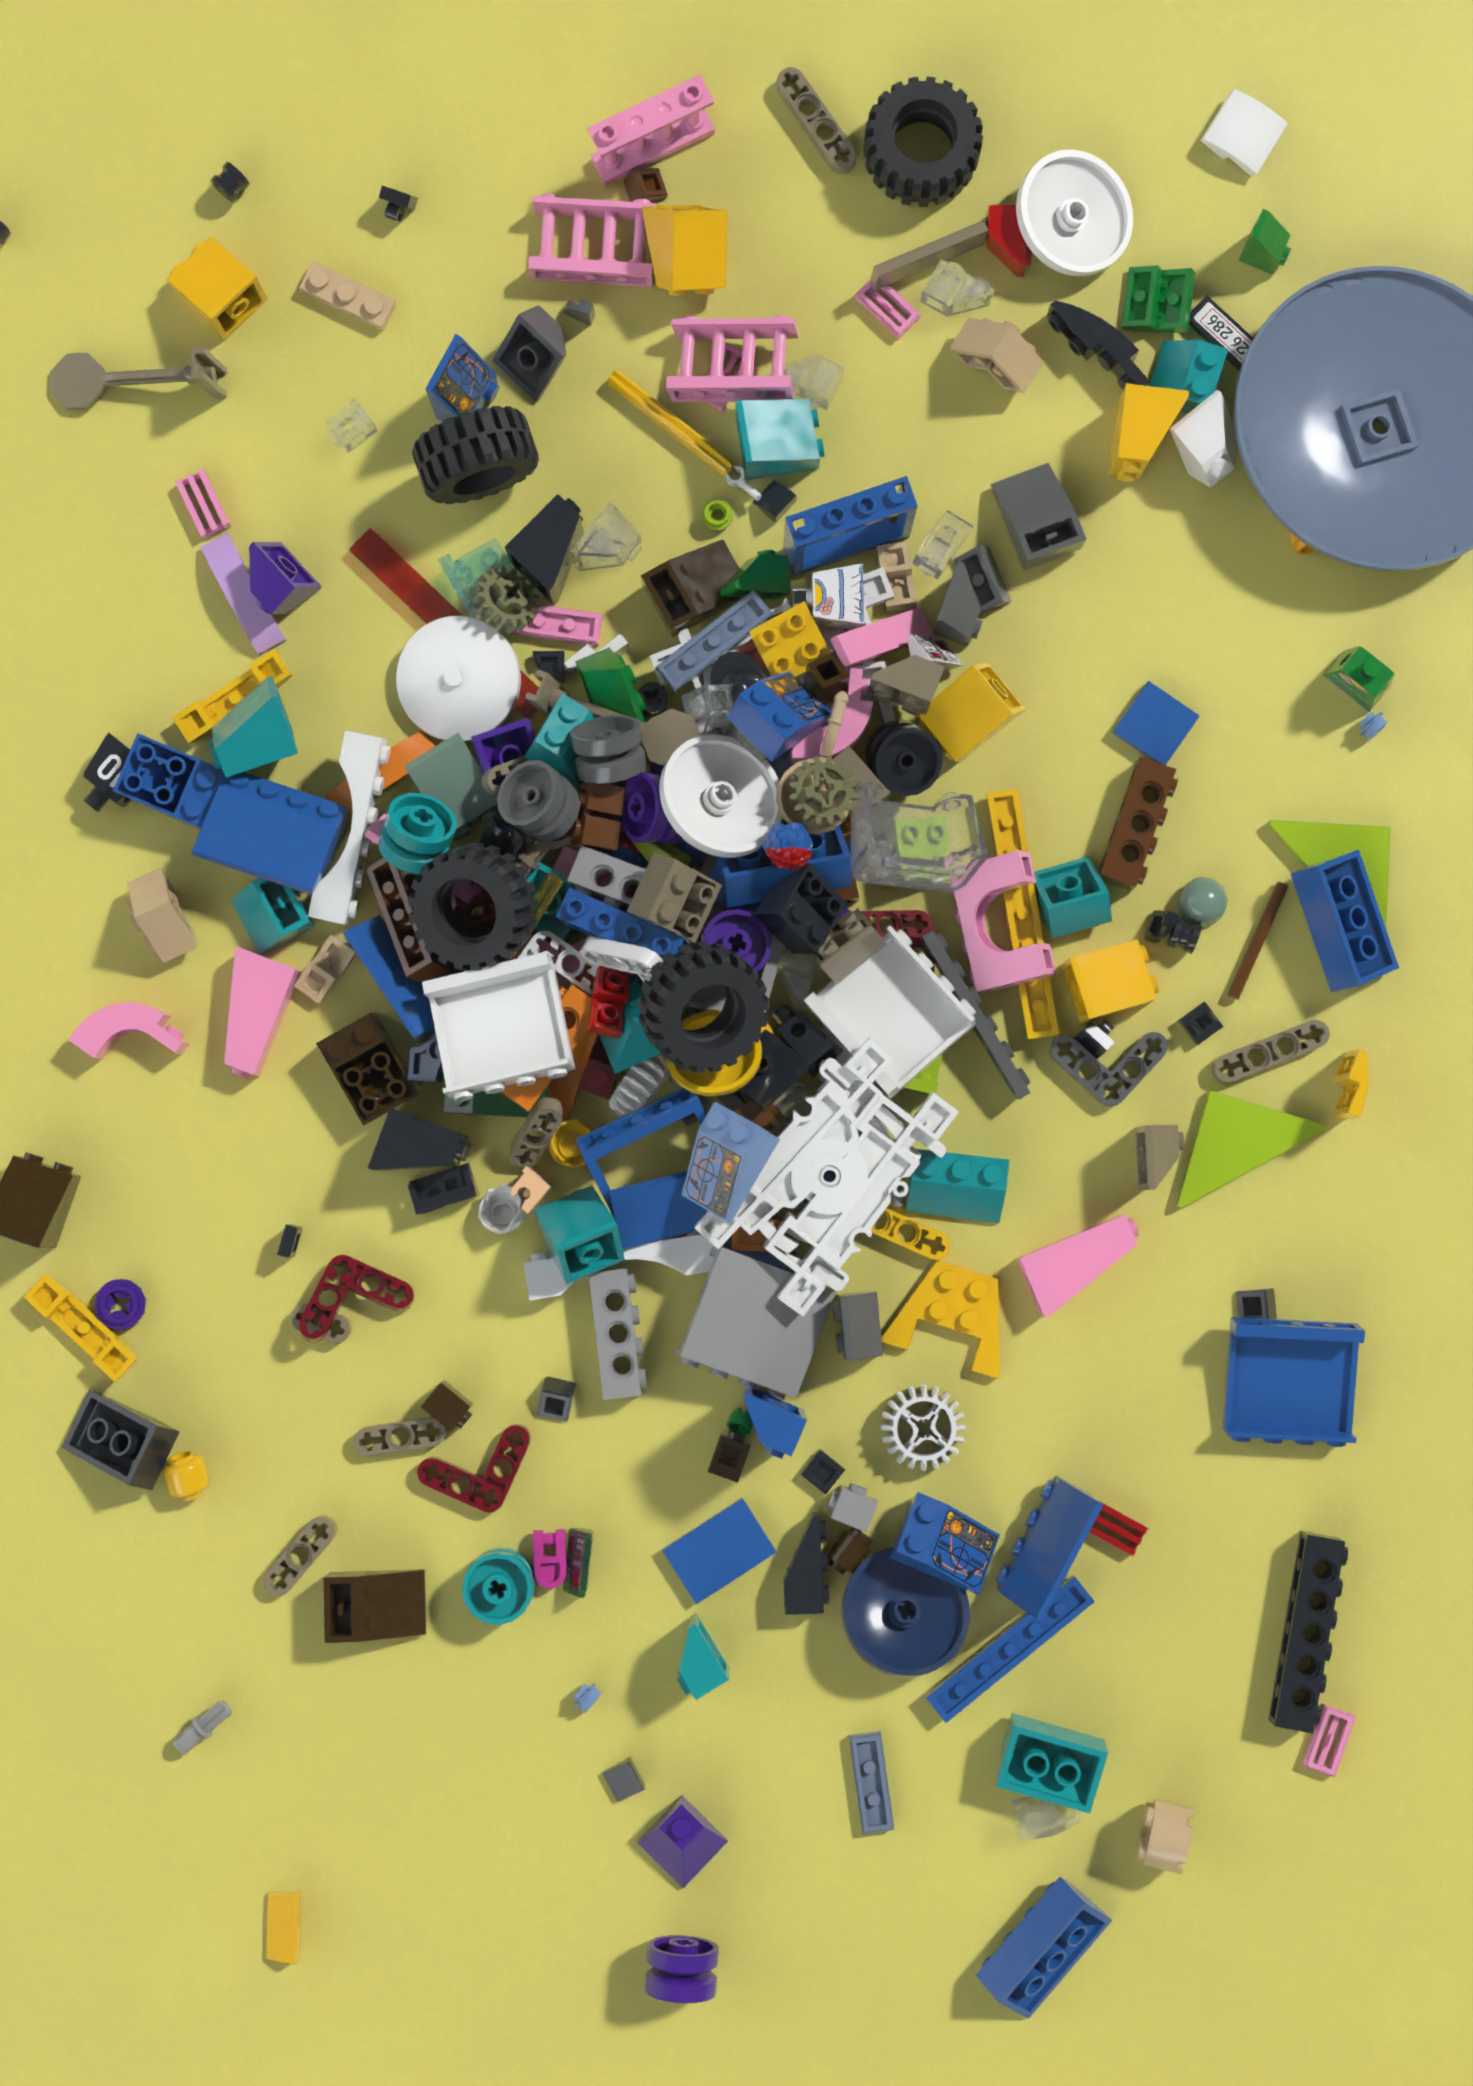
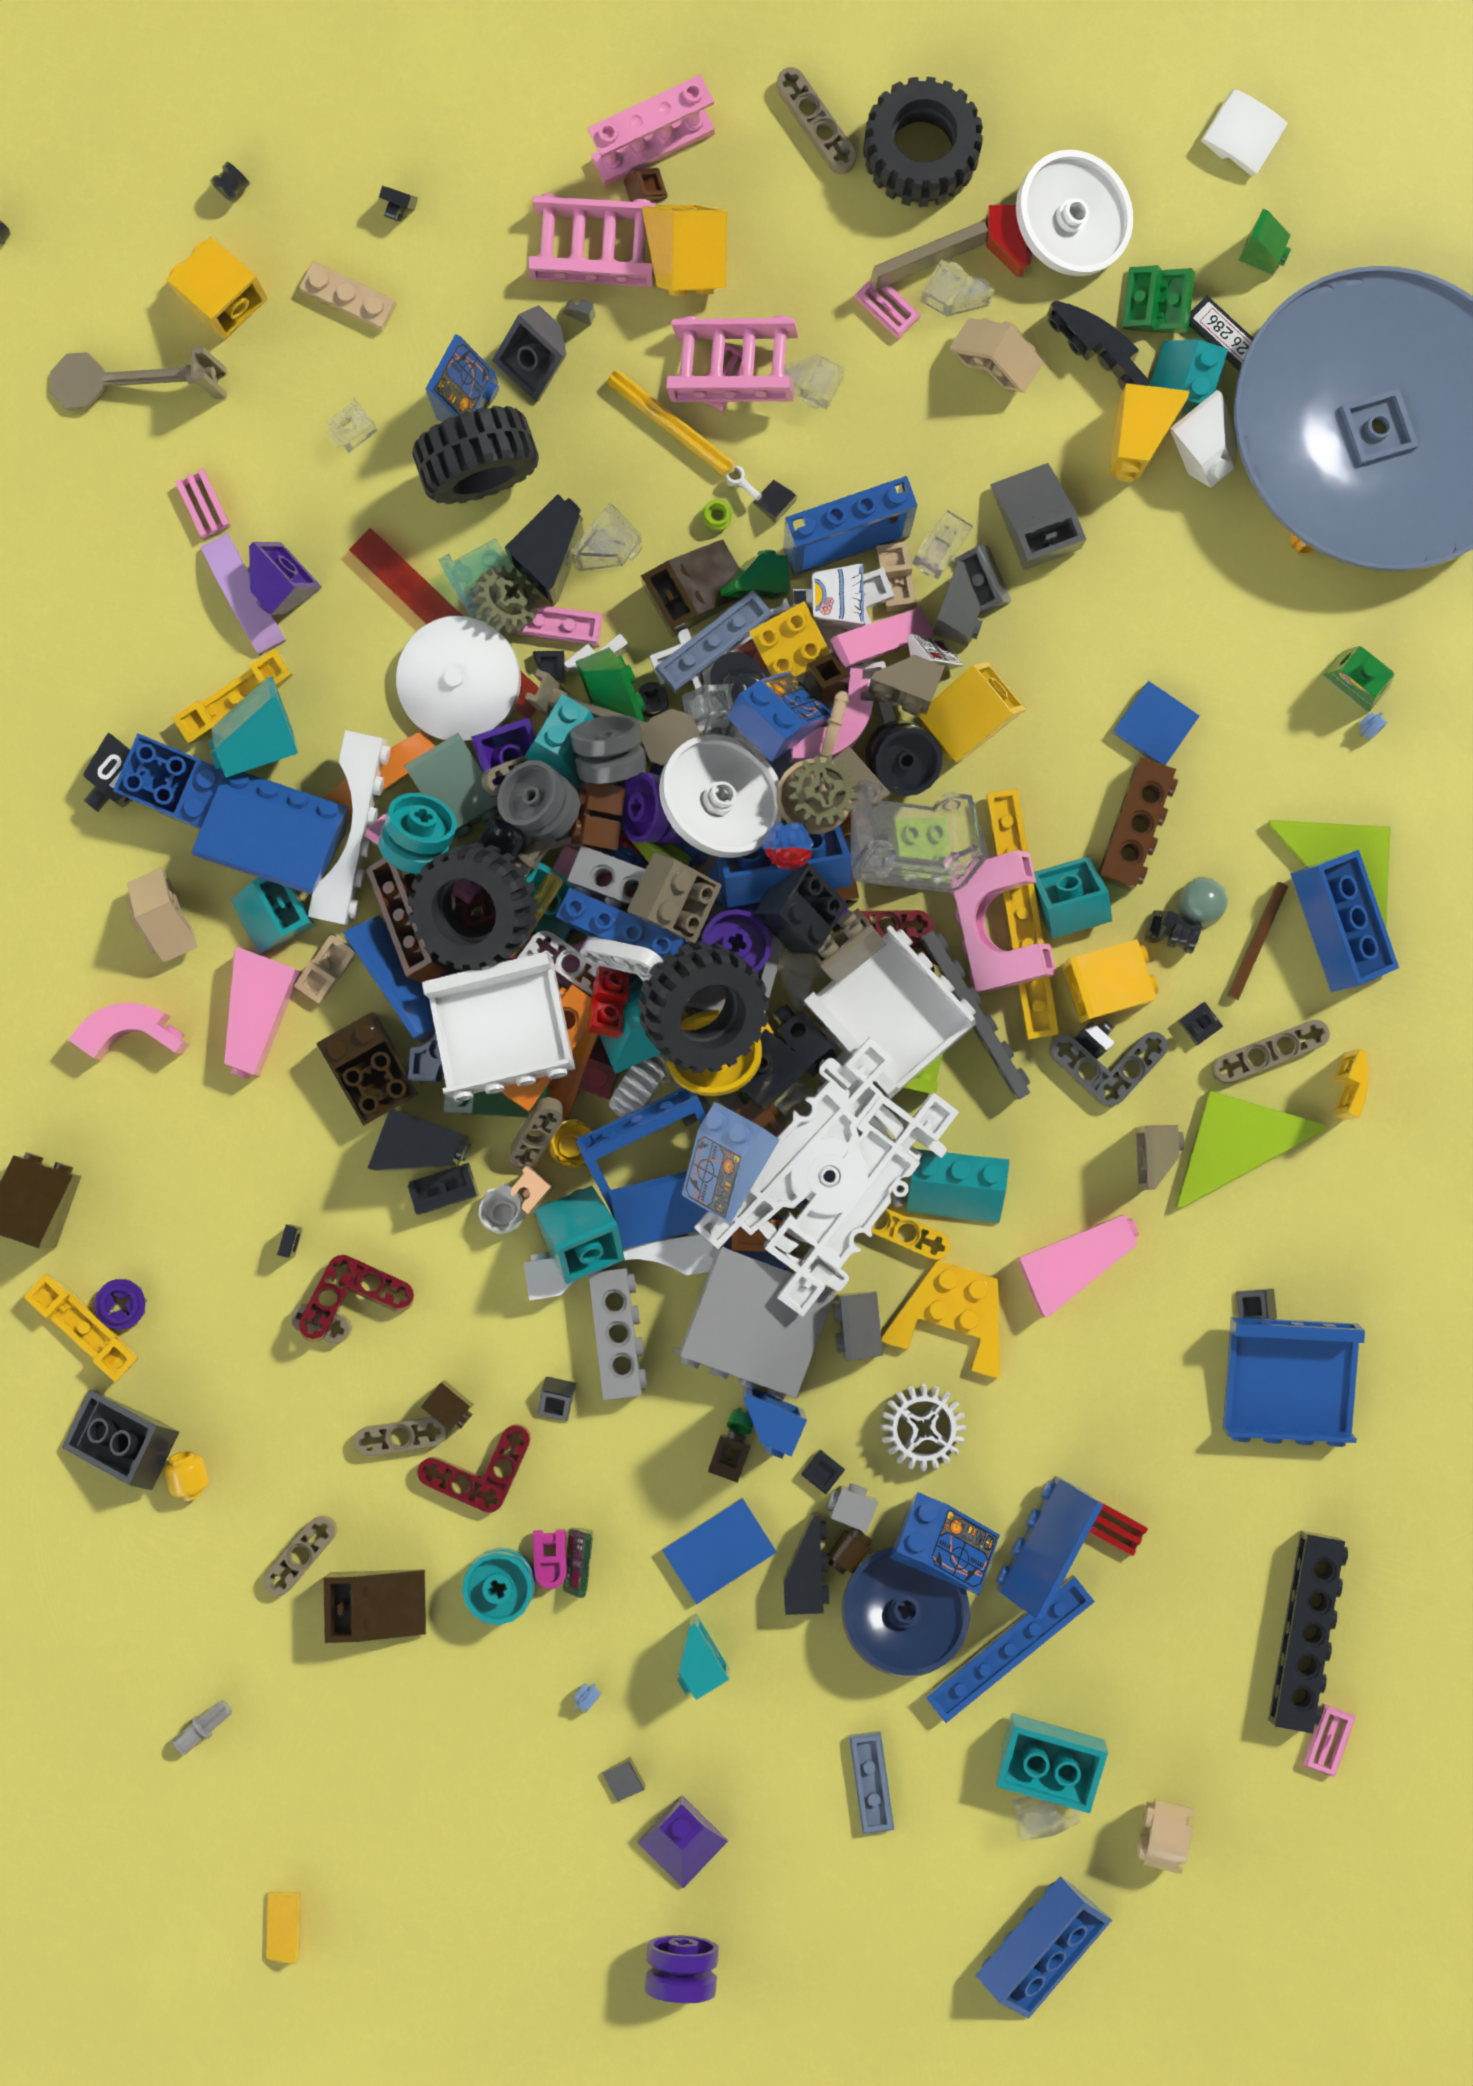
slope [736,399,825,480] -> none

